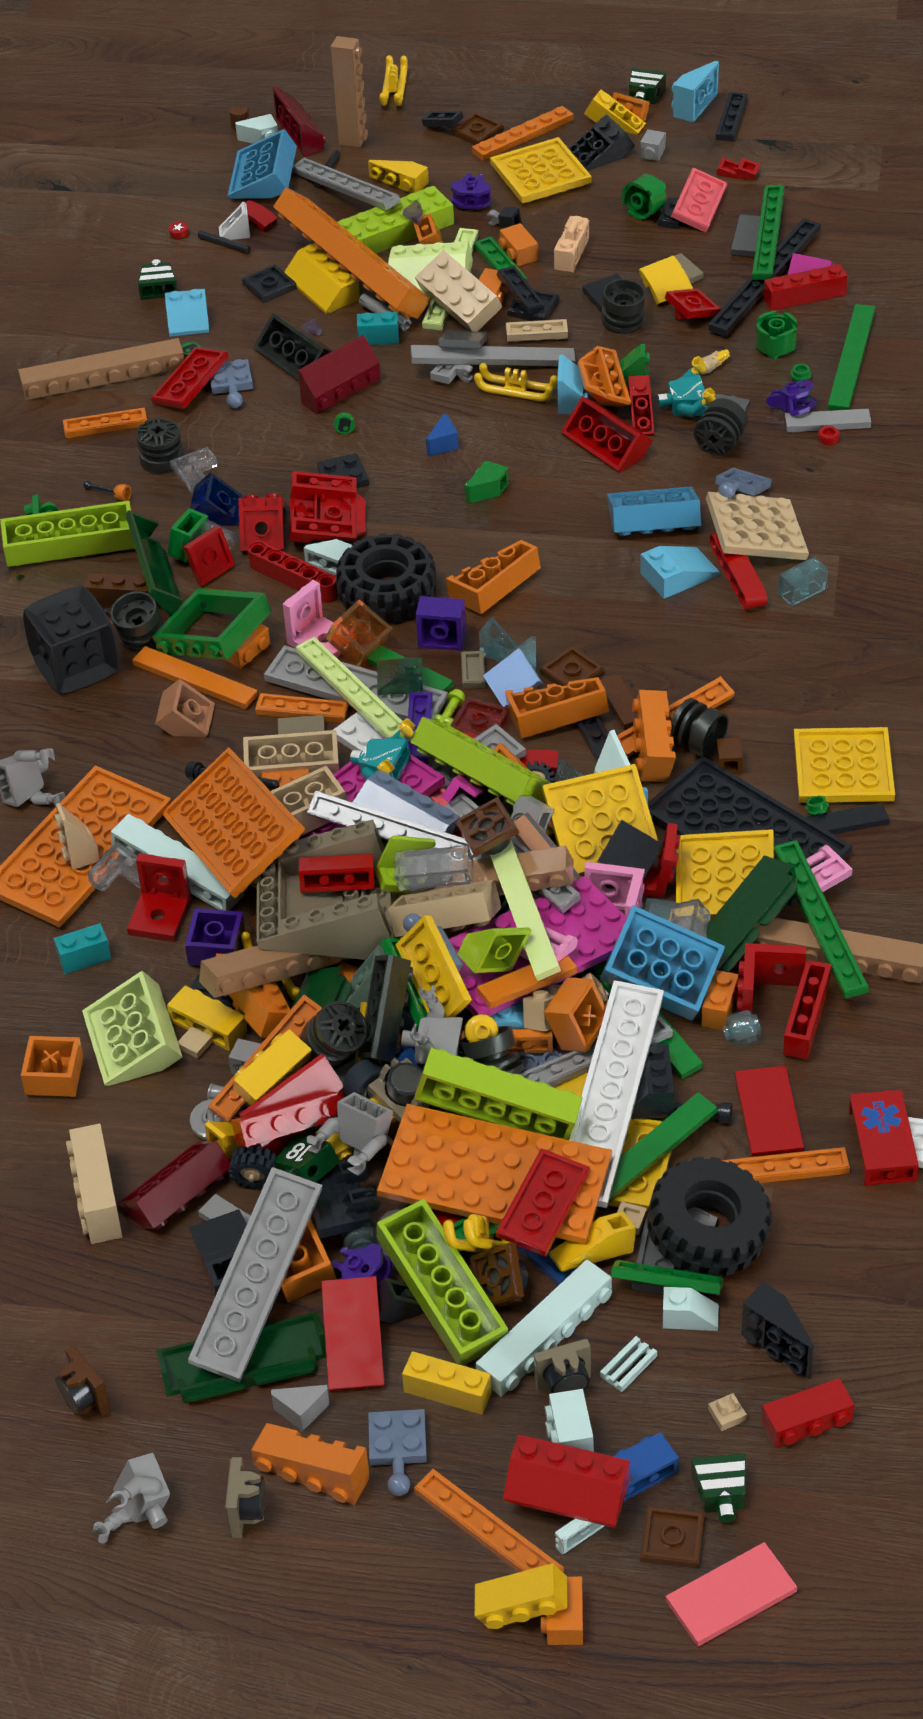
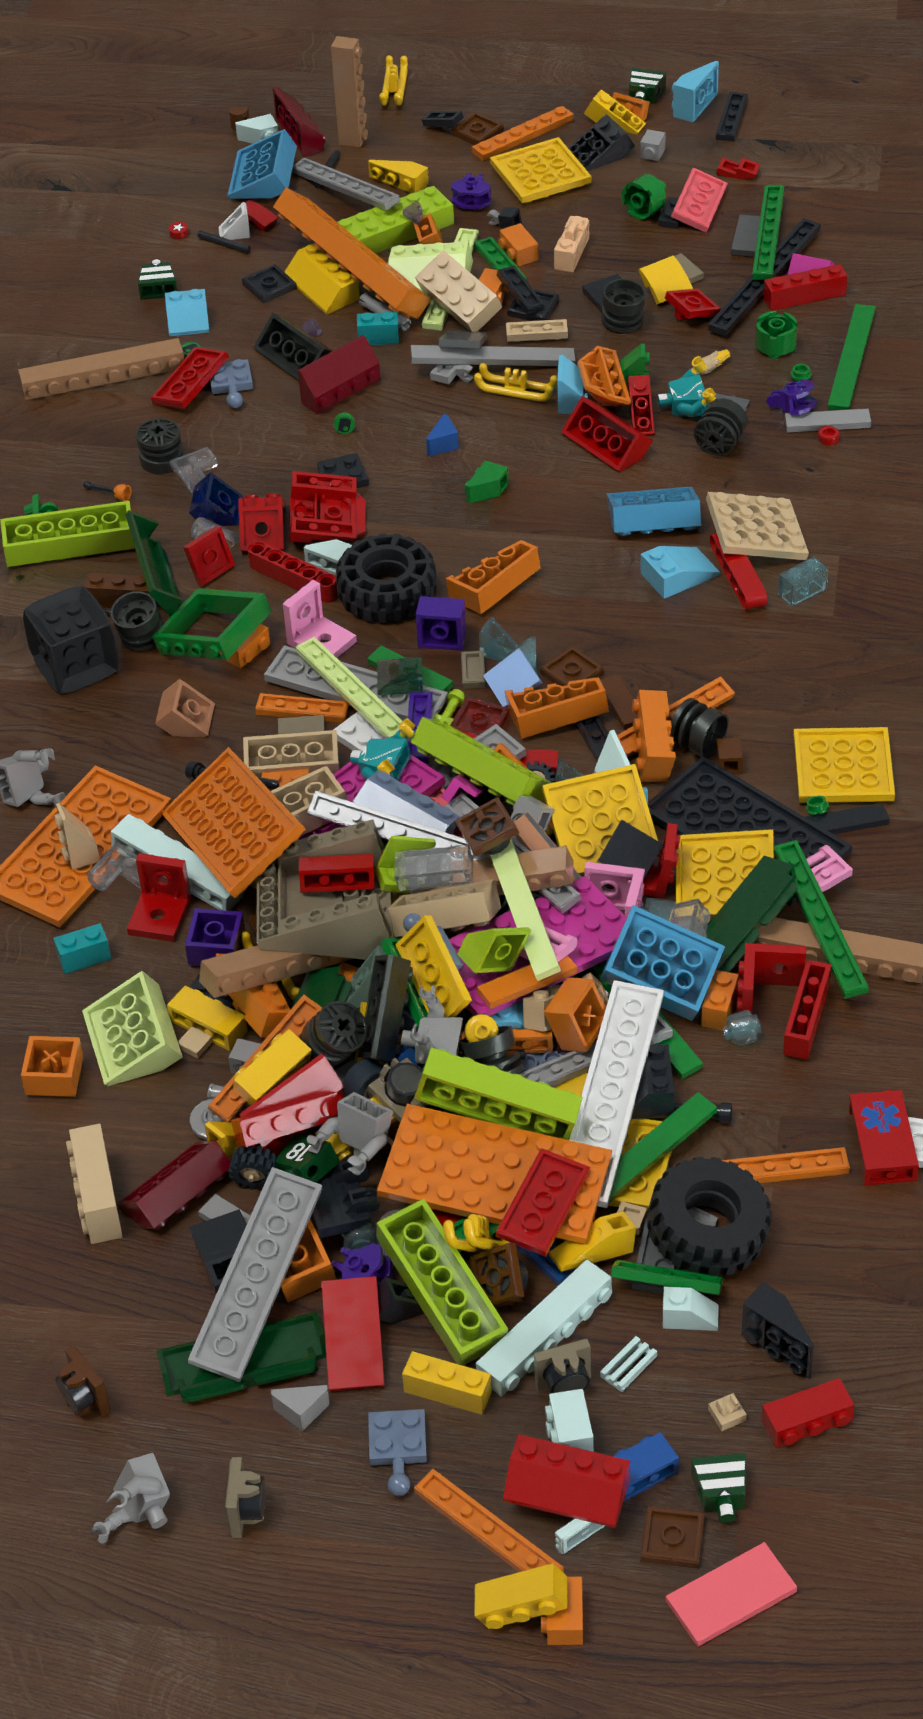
orange tile [63,408,147,438] -> none
orange tile [132,646,258,710] -> none
green torso [167,508,208,563] -> none
orange wedge [251,1423,370,1505] -> none
clear orange brick [325,599,393,667] -> none
sand blue plate [715,467,772,499] -> none
red tile [735,1066,804,1157] -> none

